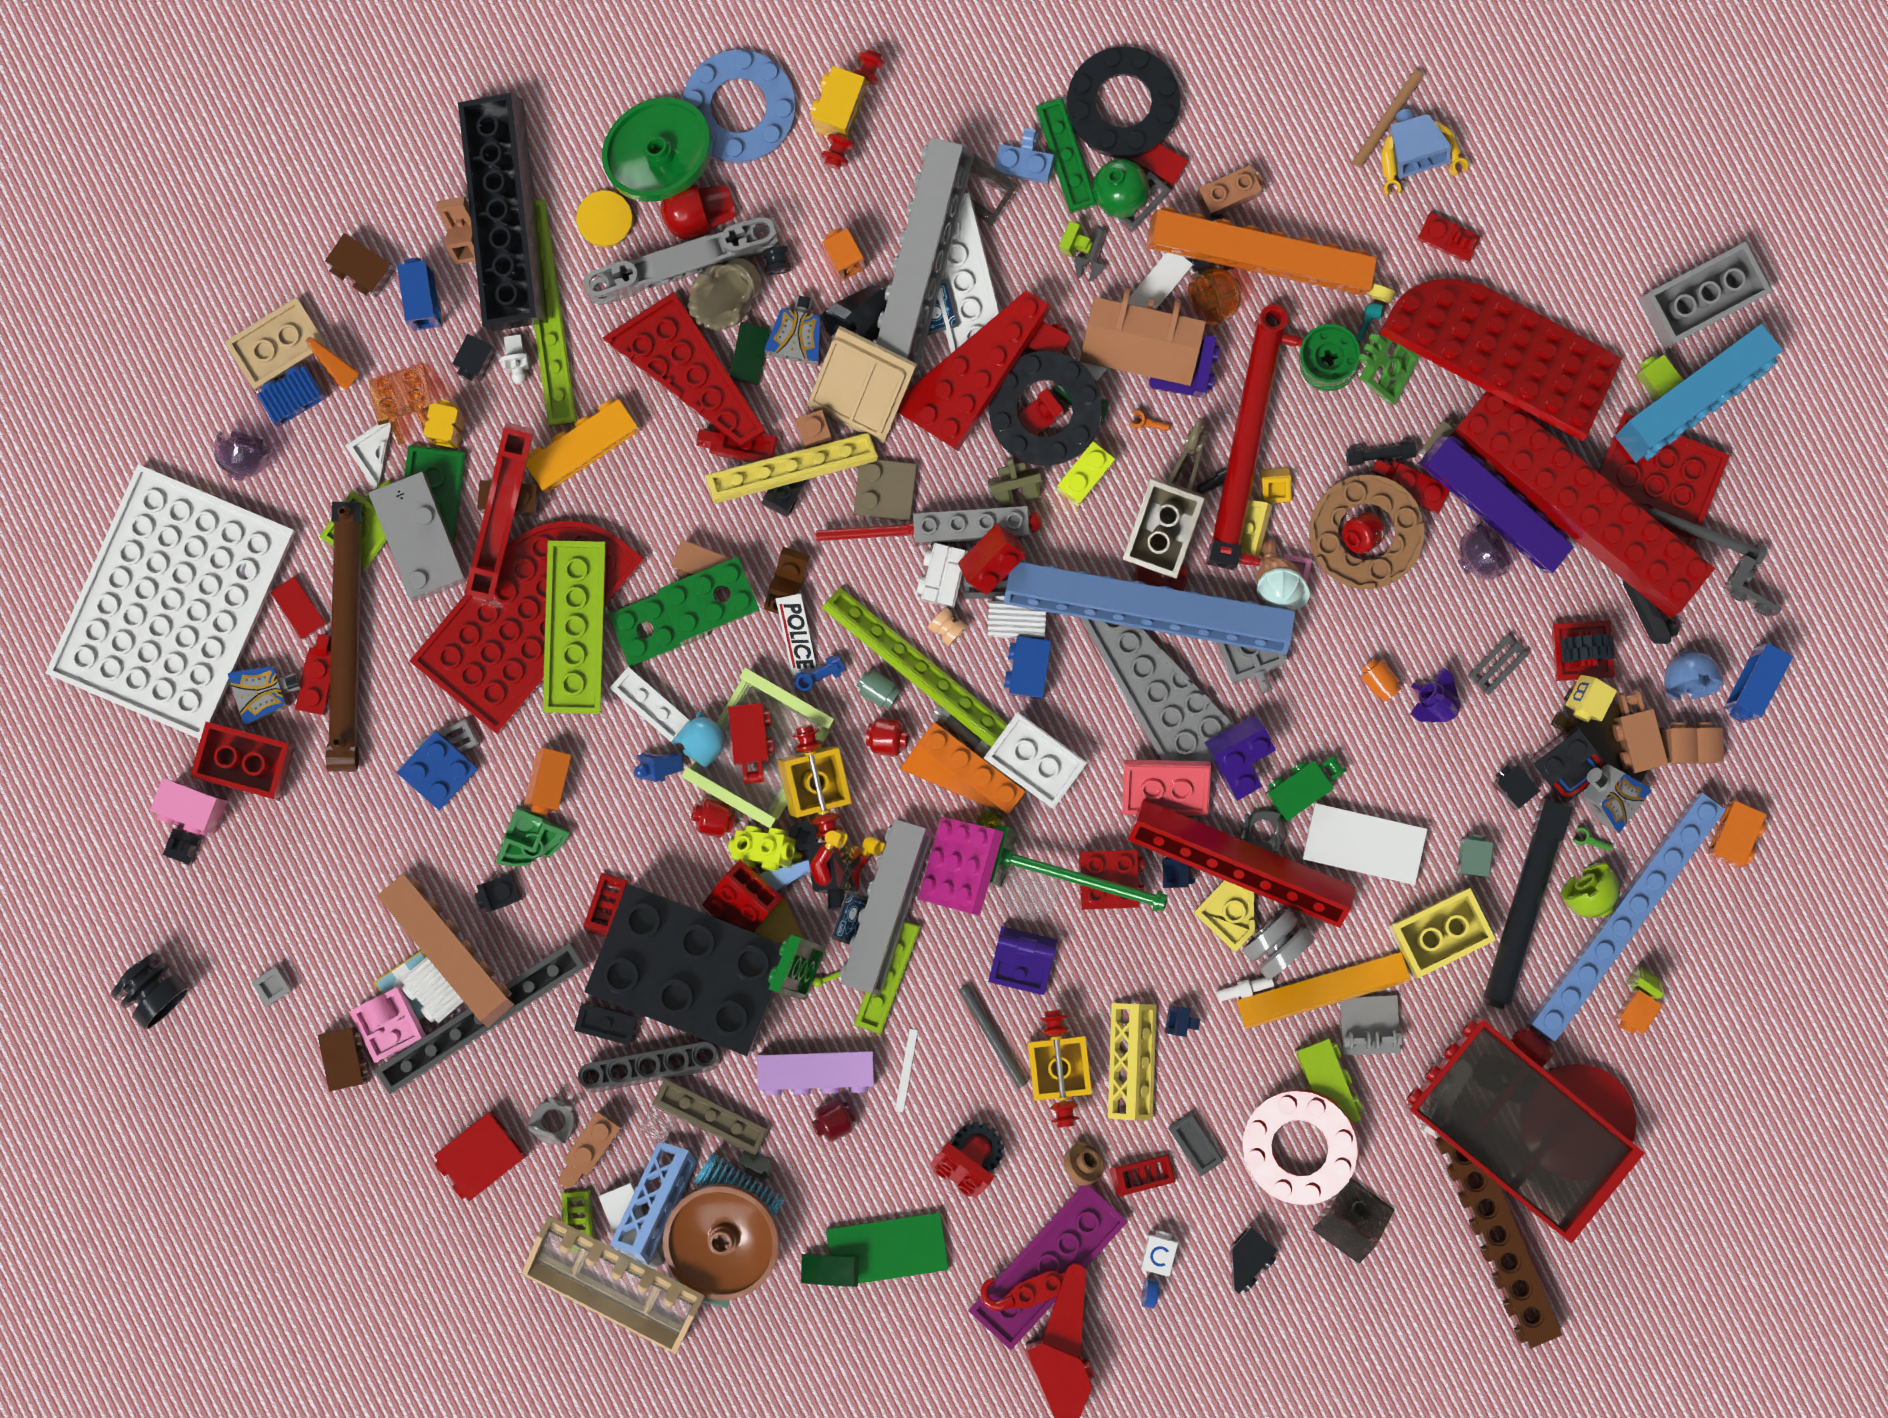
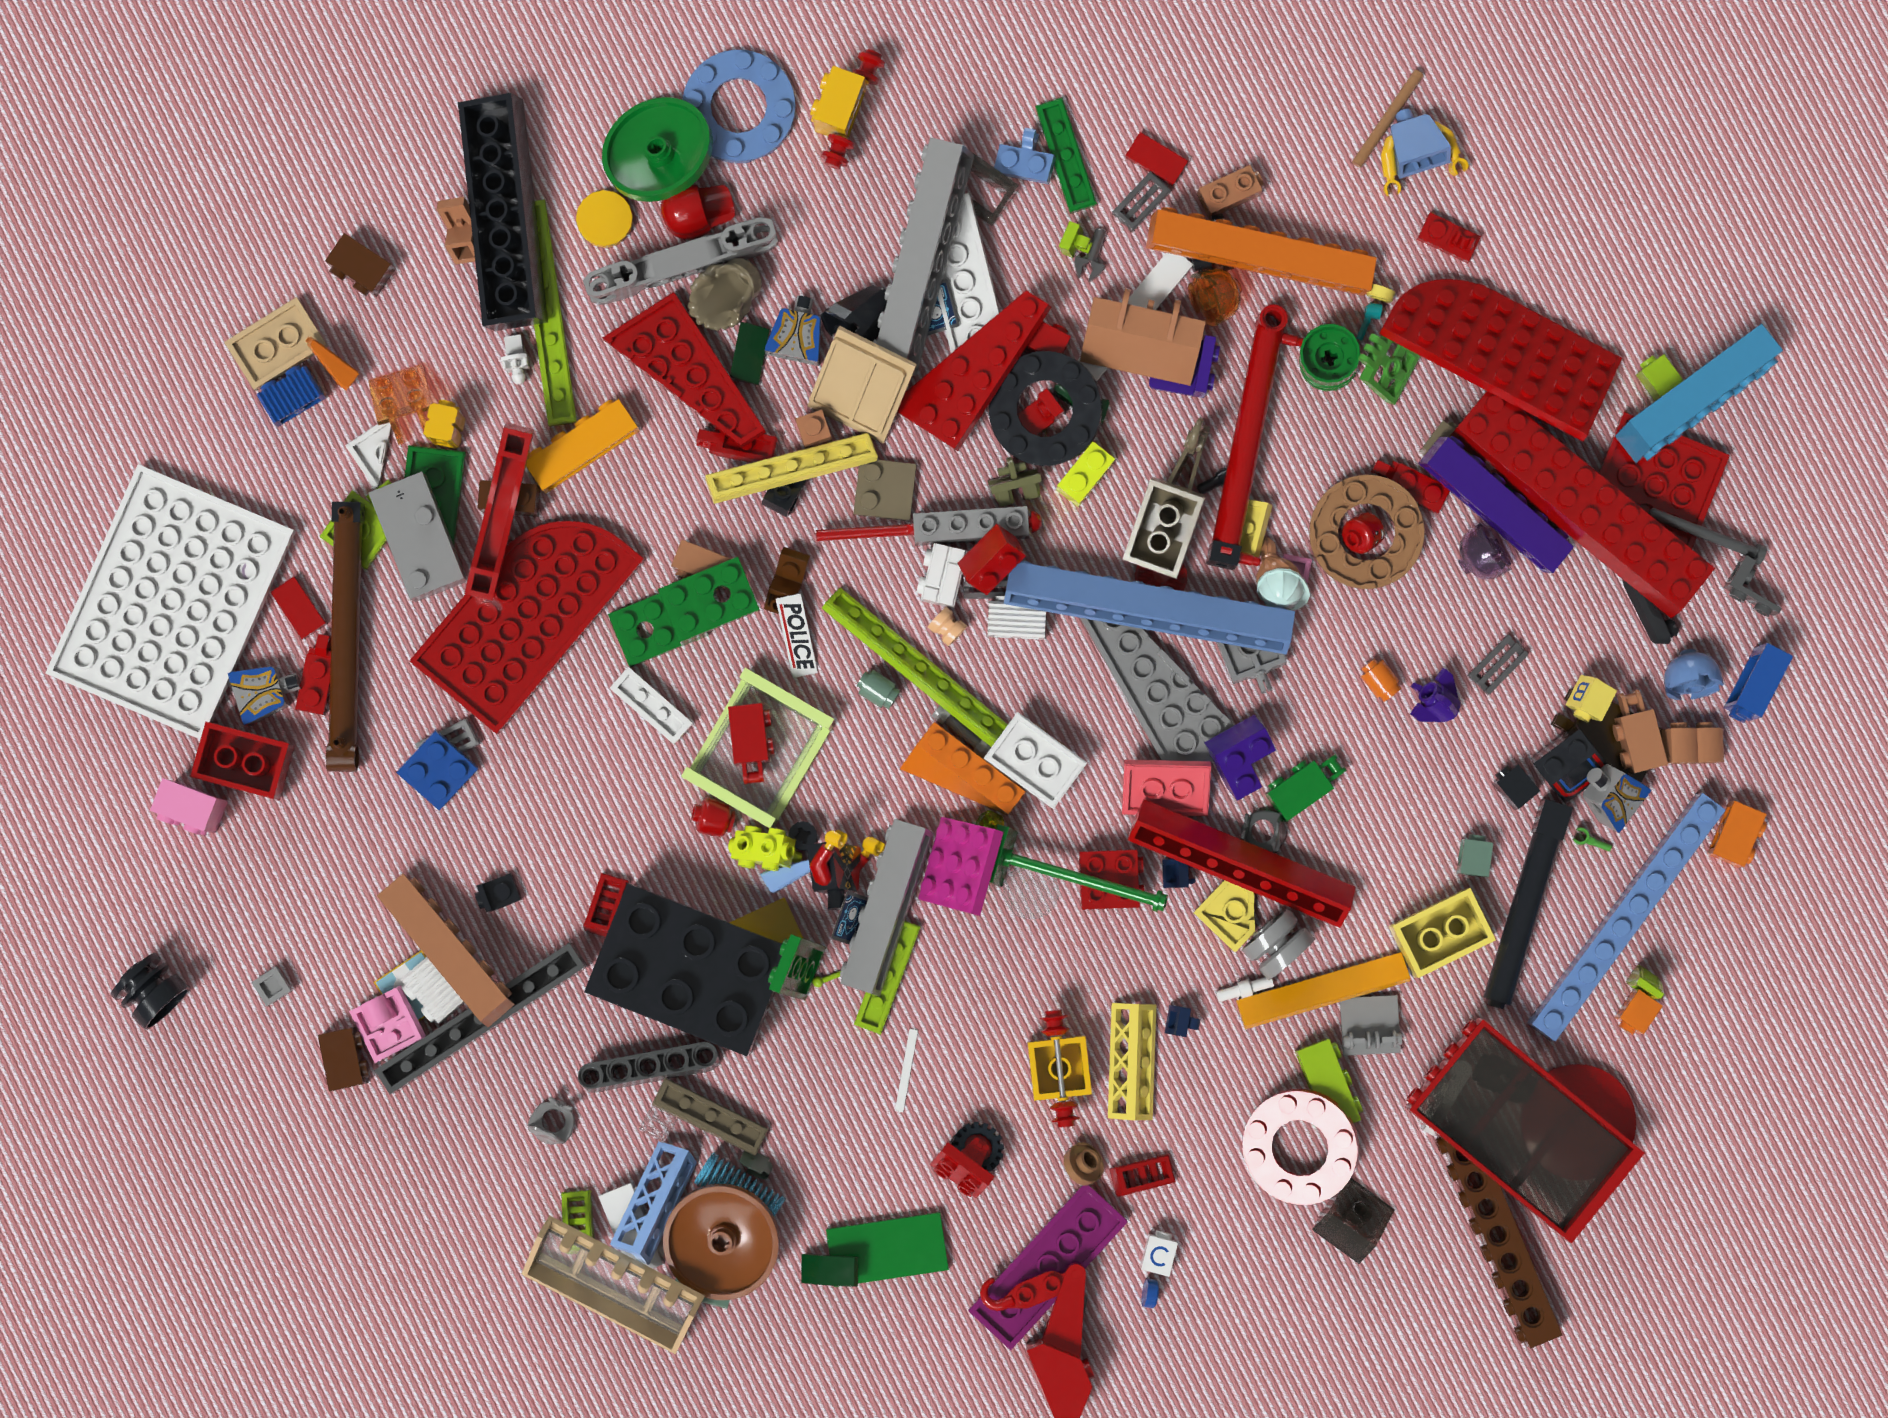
black tile [163,828,202,865] -> none
clear purple cylinder [213,431,273,481] -> none
blue piece [397,258,442,331] -> none
red brick [434,1111,527,1201] -> none
black brick [452,333,496,381] -> none
green brick [495,805,570,866] -> none
orange brick [524,748,571,815] -> none
lime plate [543,541,606,714] -> none
nougat brick [559,1110,624,1188] -> none
black plate [574,1003,638,1046] -> none
blue piece [634,752,683,782] -> none
medium azure helmet [671,711,726,768] -> none
red brick [702,859,783,933] -> none
lavender brick [757,1051,874,1095] -> none
black wheel [762,246,793,275] -> none
yellow brick [777,724,852,841] -> none
blue bar [792,656,846,693] -> none
dark red head [811,1099,856,1142] -> none
orange brick [822,228,865,282] -> none
red head [866,718,910,757] -> none
dark grey bar [958,985,1027,1089] -> none
dark purple plate [988,926,1057,995] -> none
blue brick [1004,636,1051,700] -> none
black plate [1067,46,1180,158] -> none
green cylinder [1093,159,1150,218] -> none
orange hand [1129,410,1169,431] -> none
dark grey tile [1168,1112,1224,1177] -> none
black slope [1230,1225,1277,1294] -> none
yellow slope [1260,468,1291,503] -> none
white tile [1302,803,1427,885] -> none
black bar [1346,440,1416,466] -> none
red brick [1510,1027,1554,1068] -> none
plate [1551,620,1615,682] -> none
lime cylinder [1560,863,1620,918] -> none
light grey brick [1638,241,1772,349] -> none

